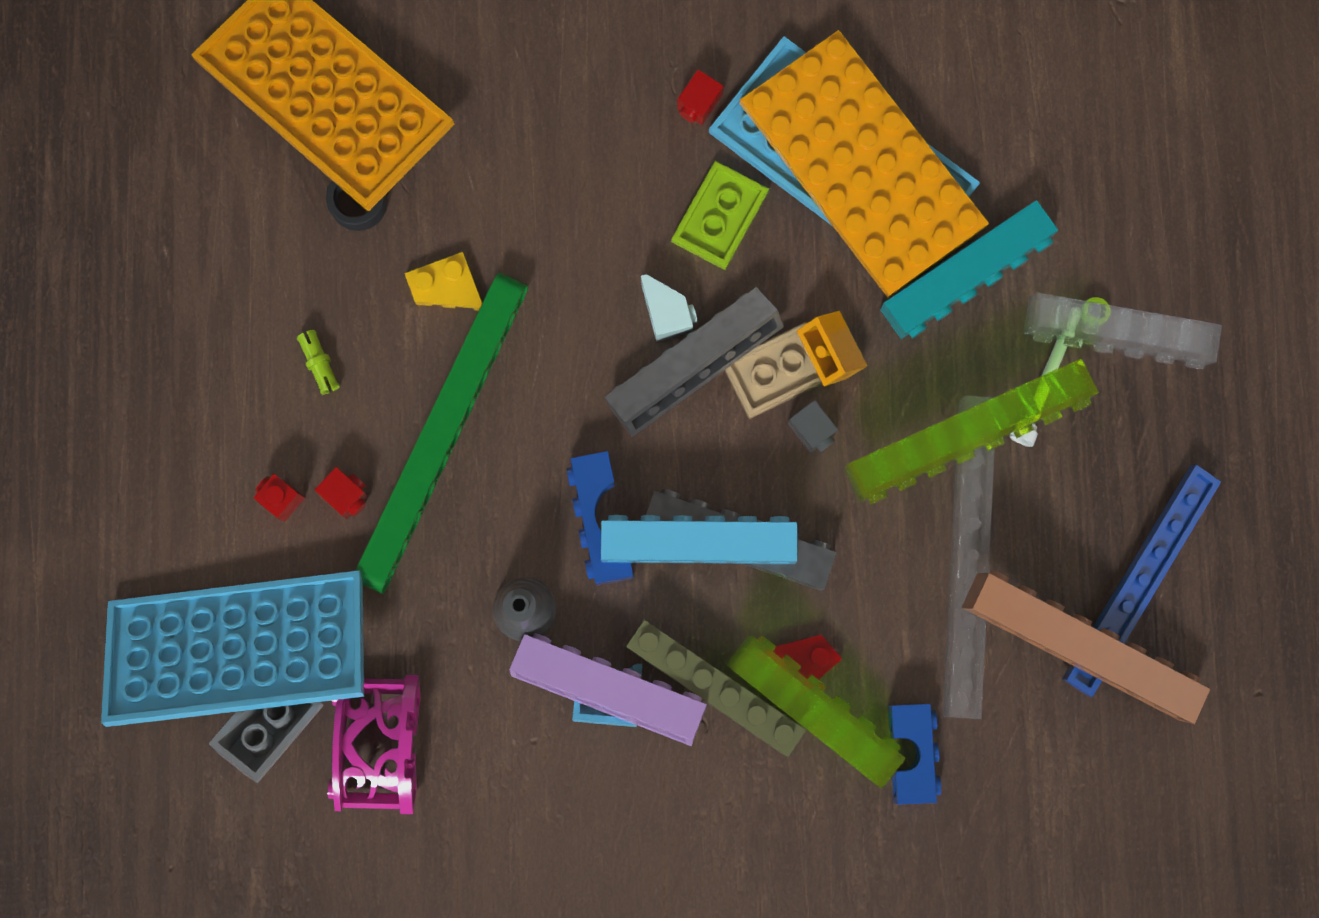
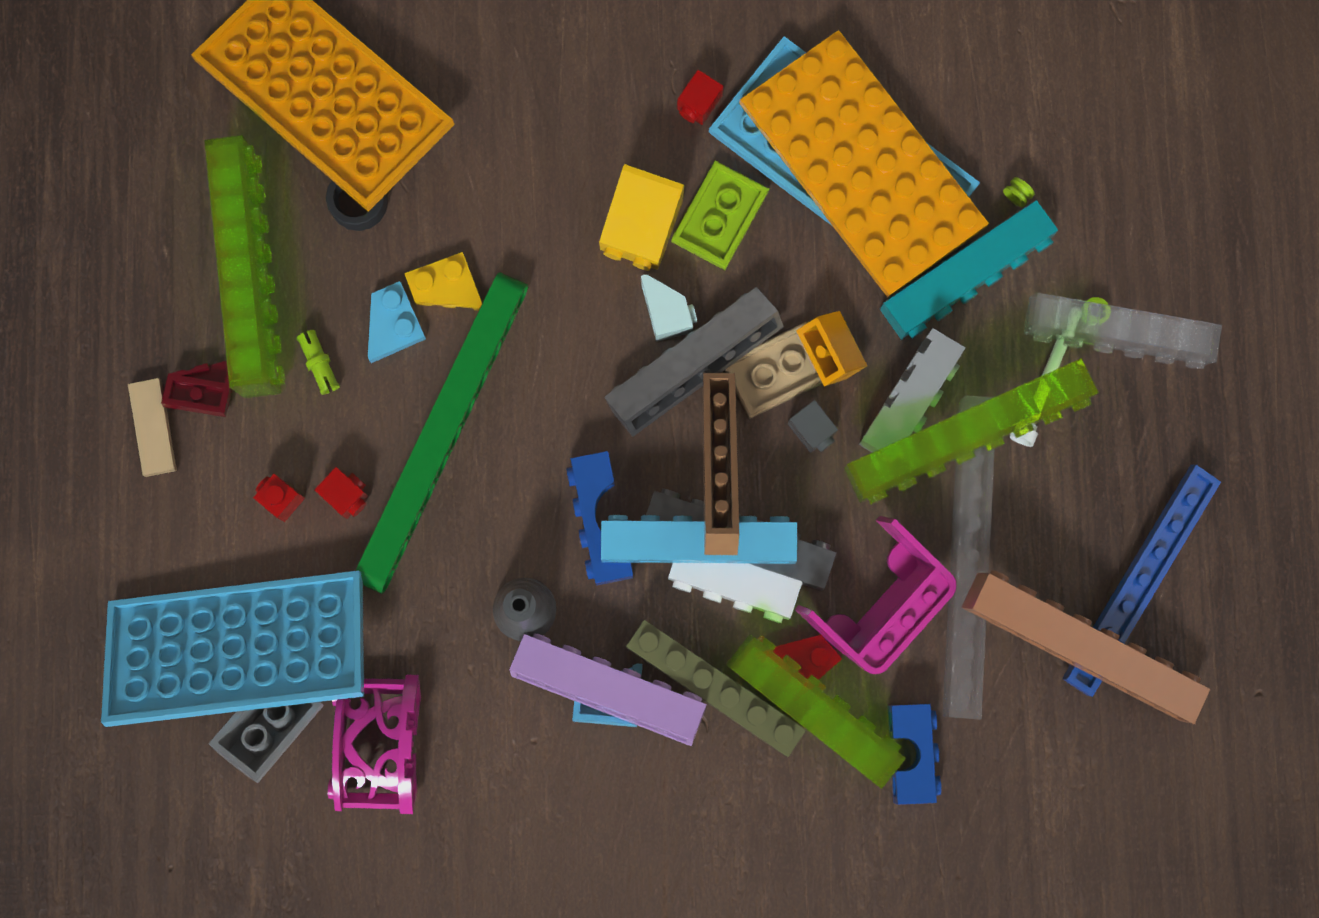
none -> tan tile [128,378,177,477]
none -> dark red wing [161,356,239,417]
none -> clear neon green brick [204,135,285,398]
none -> medium azure wing [368,281,426,363]
none -> yellow slope [599,164,684,271]
none -> white brick [668,563,802,623]
none -> medium nougat brick [702,373,739,555]
none -> dark pink windscreen [795,516,956,674]
none -> light grey wedge [859,328,965,464]
none -> lime bush [1003,177,1035,208]

